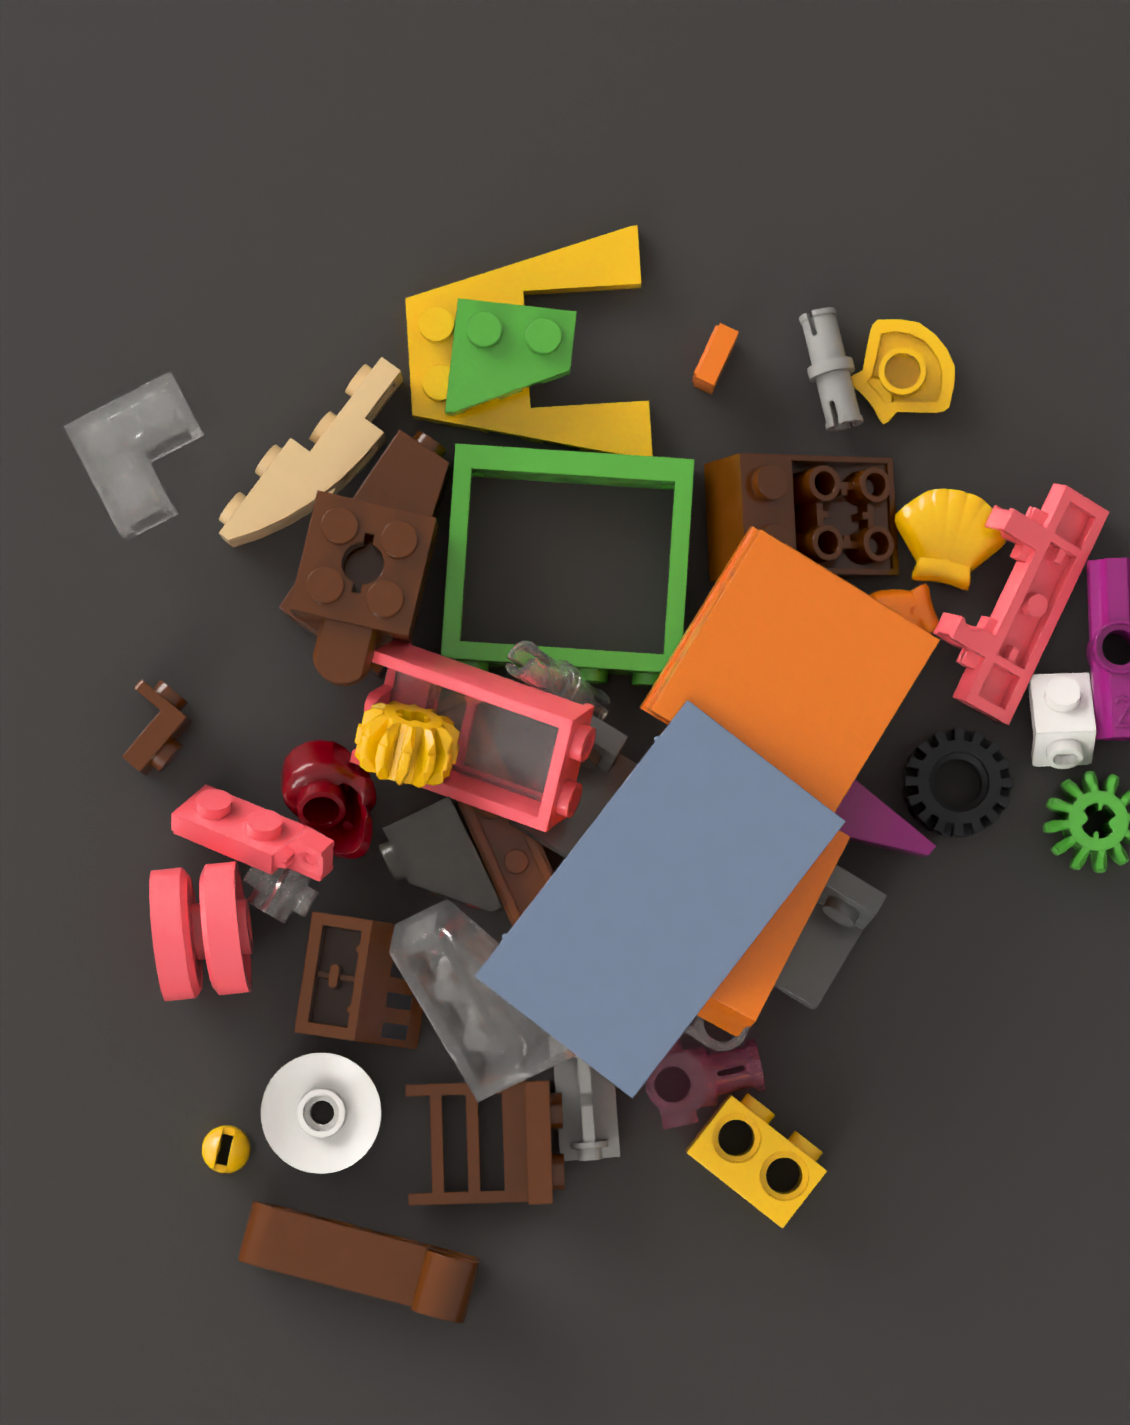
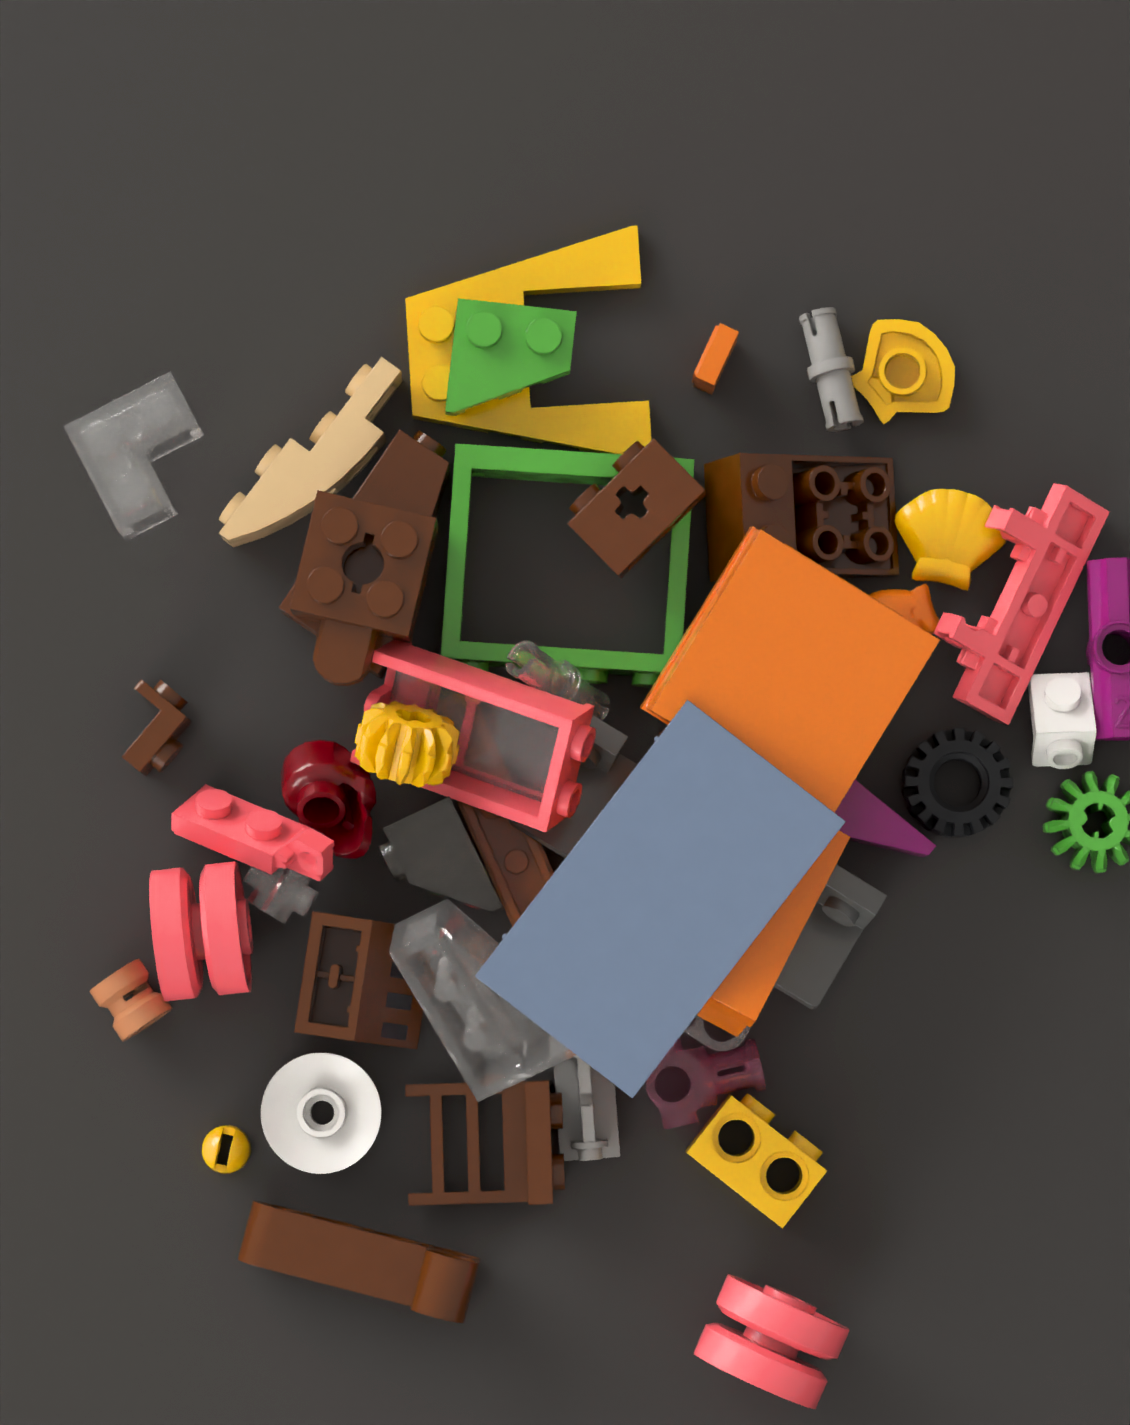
none -> nougat wheel [89,958,173,1042]
none -> reddish brown brick [567,439,707,579]
none -> coral wheel [693,1274,850,1409]

